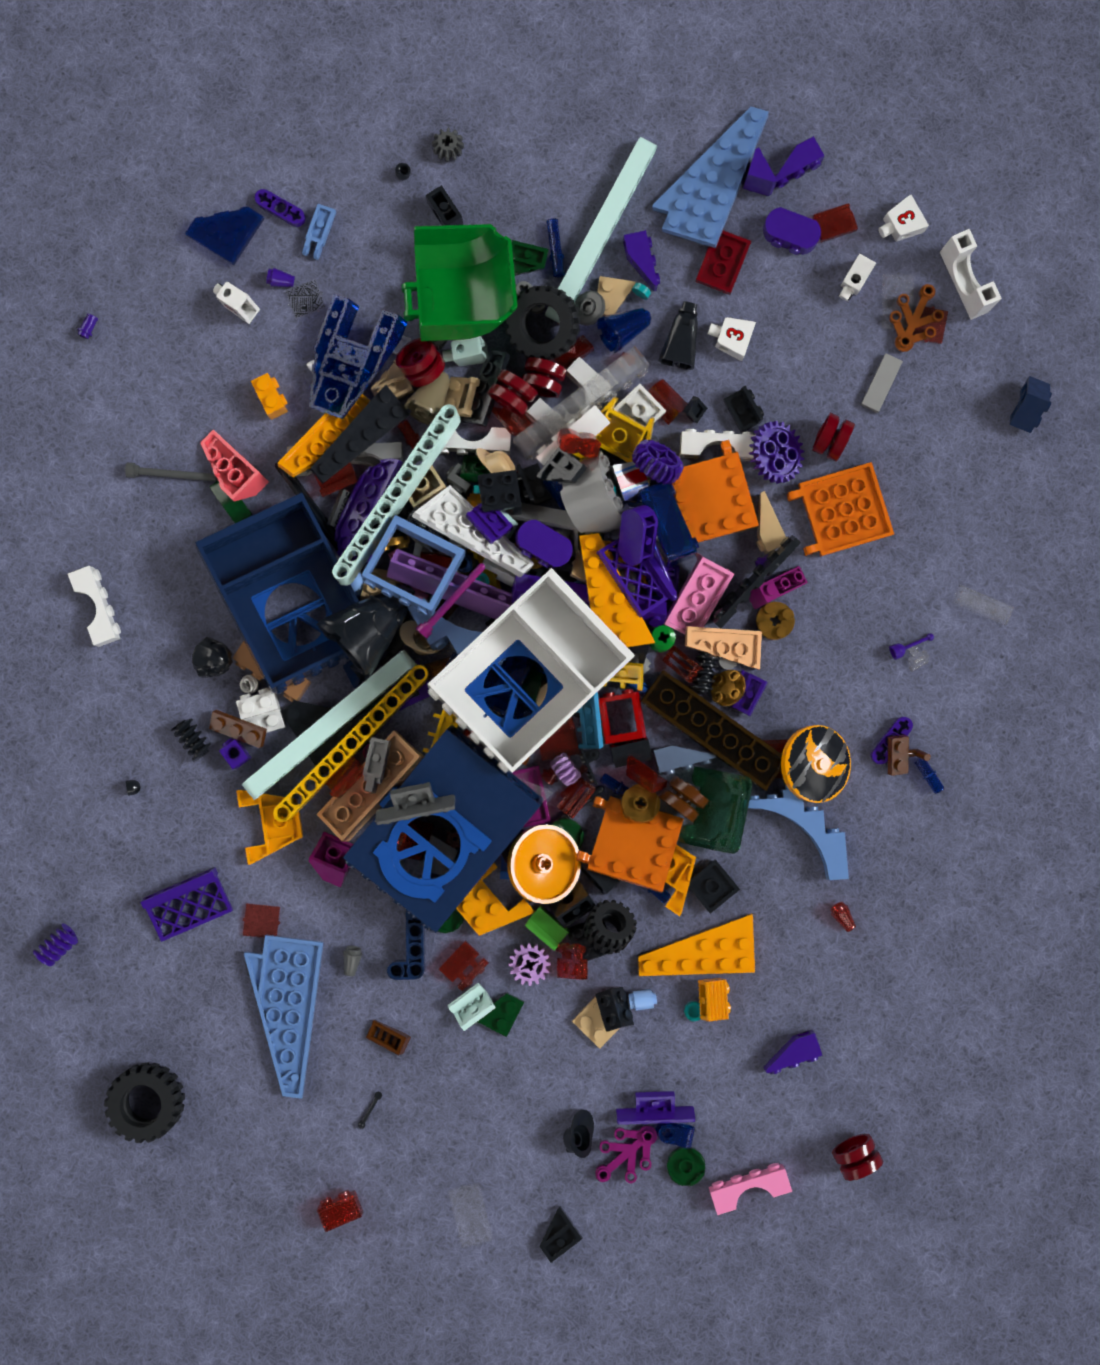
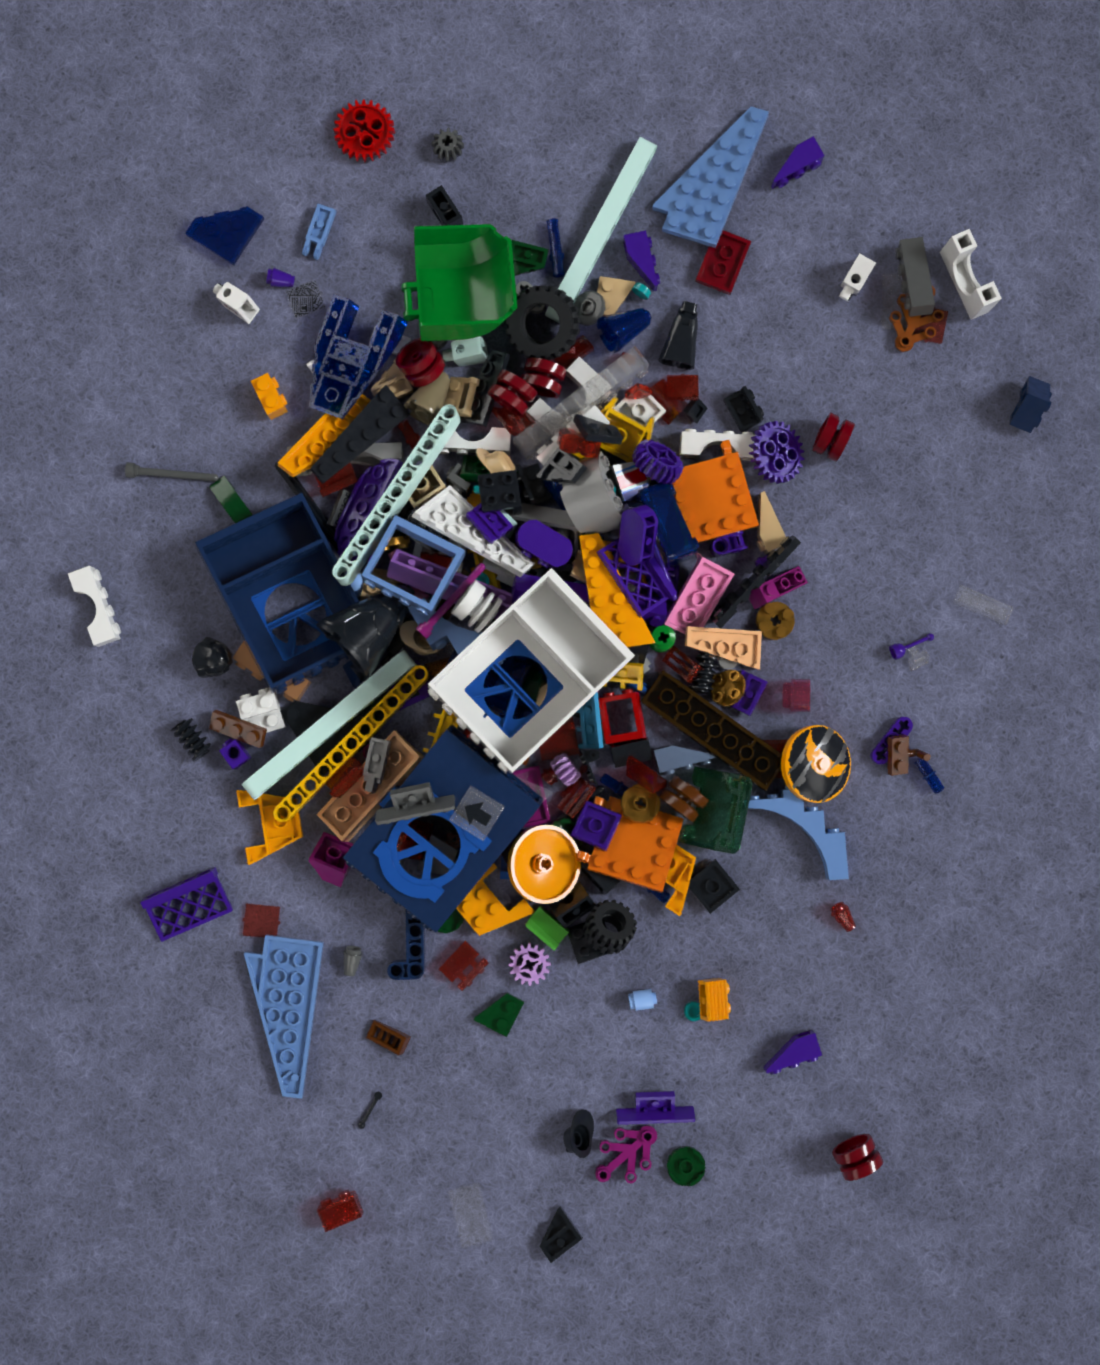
dark purple piece [33,923,78,966] -> none
dark purple pin [77,313,98,339] -> none
black tyre [104,1062,185,1143] -> none
black hinge [126,780,141,796] -> none
coral wedge [200,430,269,502] -> none
white plate [240,675,258,694] -> none
dark purple beam [255,189,306,227] -> none
black hinge [395,163,411,181] -> none
light aqua bracket [448,983,496,1031] -> none
dark blue cone [458,554,479,573] -> none
clear red plate [556,943,588,980] -> none
tan plate [572,996,619,1049] -> none
black bracket [595,987,634,1032] -> none
light orange wing [638,914,755,976] -> none
clear blue piece [656,1123,695,1148] -> none
white torso [708,317,756,361] -> none
bright pink arch [708,1163,792,1215] -> none
dark purple slope [743,147,777,196] -> none
dark purple brick [763,207,821,255] -> none
orange plate [786,462,894,557] -> none
clear red plate [812,203,858,243] -> none
light grey tile [861,353,903,413] -> none
white torso [879,195,929,242] -> none
none -> red gear [333,99,395,162]
none -> clear tile [449,785,505,841]
none -> white wheel [451,580,502,633]
none -> dark purple tile [571,801,622,851]
none -> black wing [573,414,623,444]
none -> clear red tile [625,383,652,399]
none -> clear red piece [667,374,699,401]
none -> dark purple piece [709,531,748,557]
none -> clear pink piece [783,679,810,712]
none -> dark grey brick [895,237,935,317]

